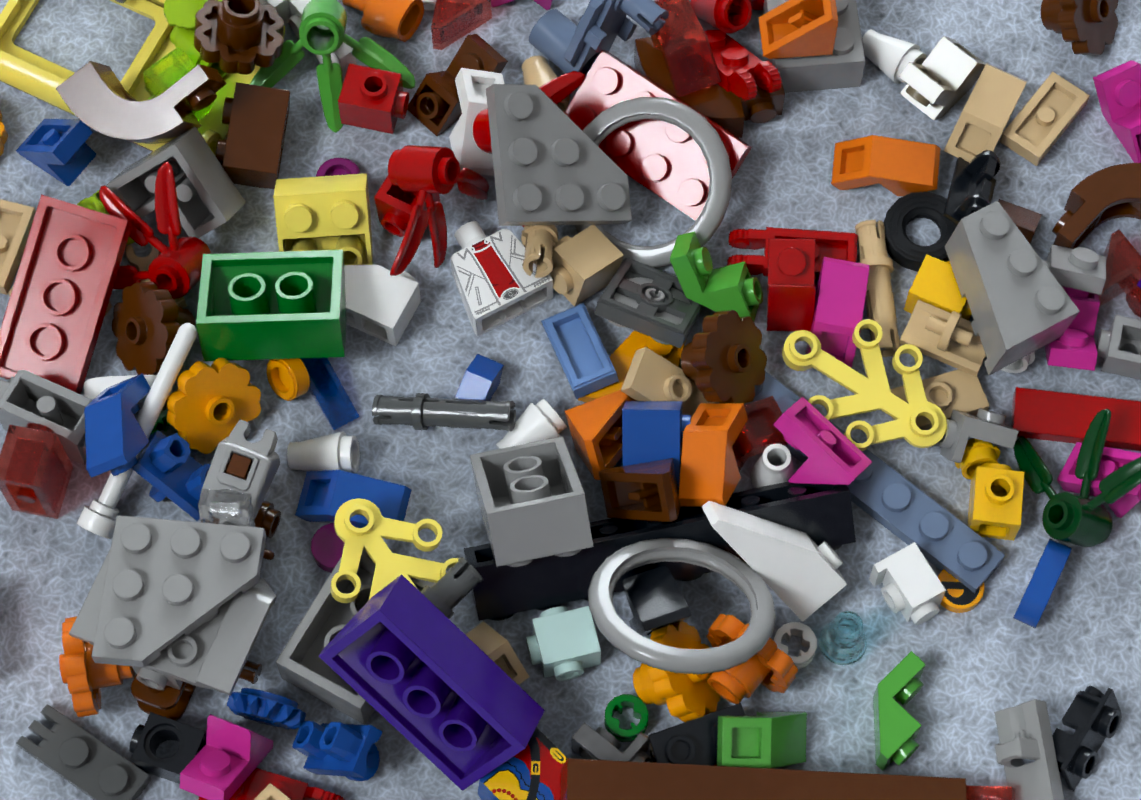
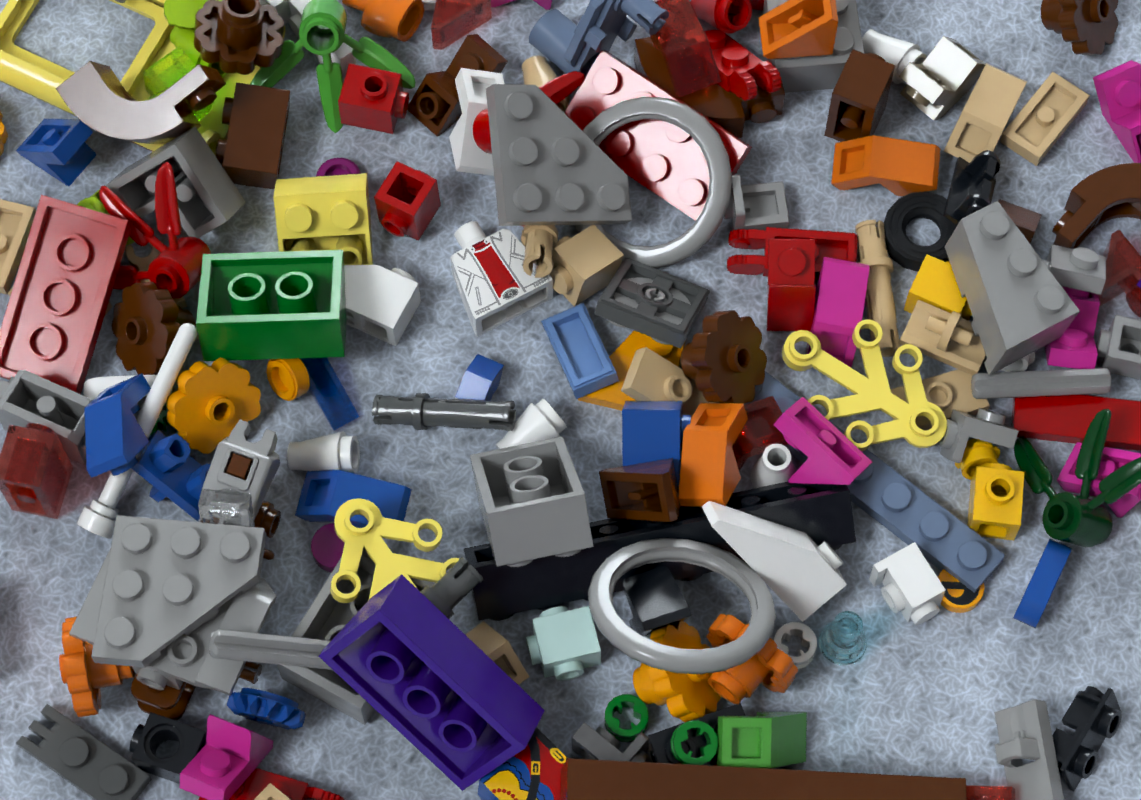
blue hips [292,721,383,781] -> none
red plant [388,145,489,276] -> none
orange slope [564,390,636,480] -> none
bright green slope [670,231,763,321] -> none
bright green slope [873,651,926,771] -> none
none -> light grey axle [209,629,332,670]
none -> green bush [670,720,718,765]
none -> light grey bracket [724,175,789,230]
none -> reddish brown brick [824,49,895,142]
none -> light grey axle [971,368,1111,399]

